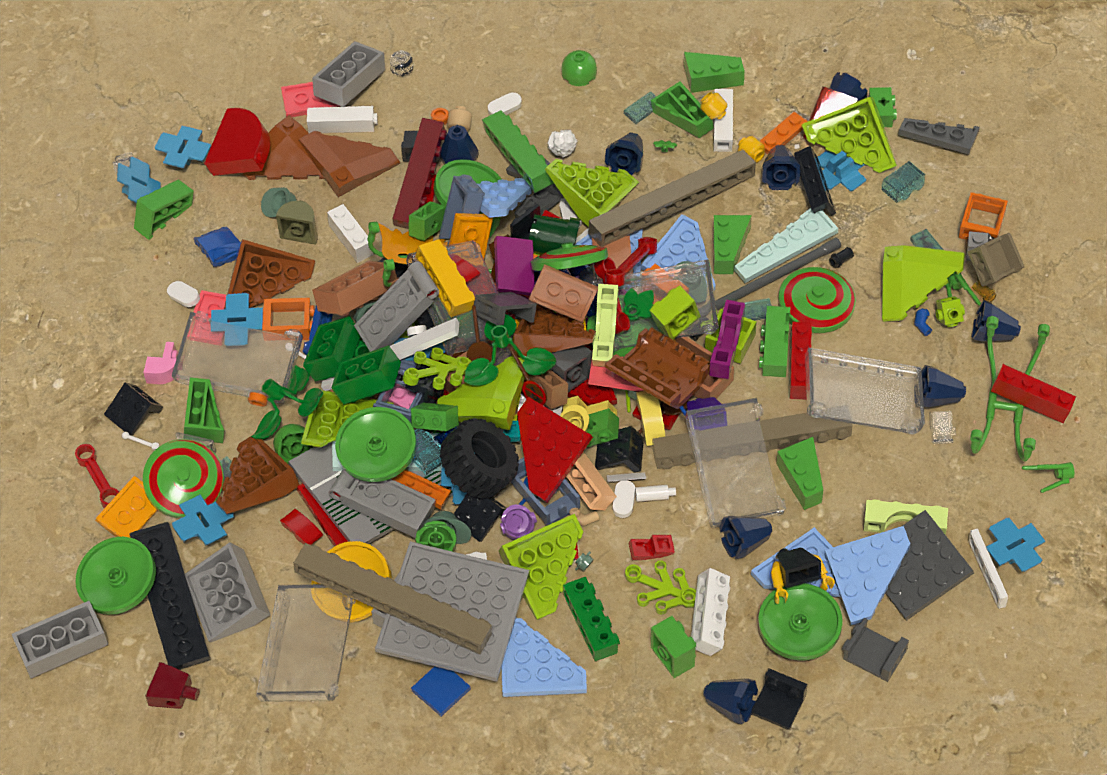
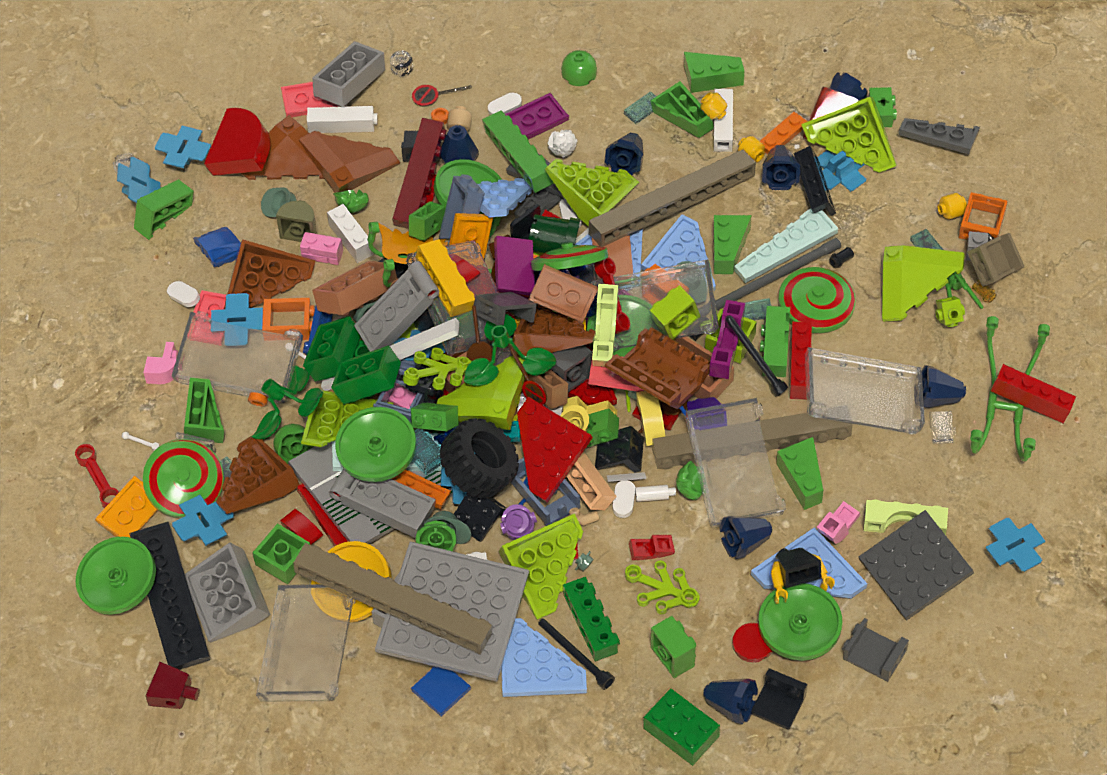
light grey brick [11,601,108,679] -> none
black bracket [104,382,163,436] -> none
white tile [407,325,427,337] -> none
red piece [605,237,657,286] -> none
green plate [623,288,654,321] -> none
bright green plant [653,140,677,152] -> none
white brick [691,568,730,656] -> none
light blue plate [825,526,910,625] -> none
clear light blue brick [882,161,925,203] -> none
blue arm [914,308,932,336] -> none
white tile [968,528,1008,609] -> none
dark blue cone [971,300,1021,341] -> none
bright green plant [1022,462,1075,493] -> none
none -> bright green brick [252,523,310,585]
none -> bright pink brick [300,232,343,265]
none -> bright green hair [333,190,369,213]
none -> piece [412,85,472,107]
none -> magenta tile [505,93,569,140]
none -> black piece [538,618,615,690]
none -> green brick [643,688,720,766]
none -> bright green hair [676,460,706,500]
none -> black piece [725,315,788,396]
none -> red tile [733,623,773,663]
none -> bright pink brick [817,501,860,544]
none -> yellow head [937,193,967,219]

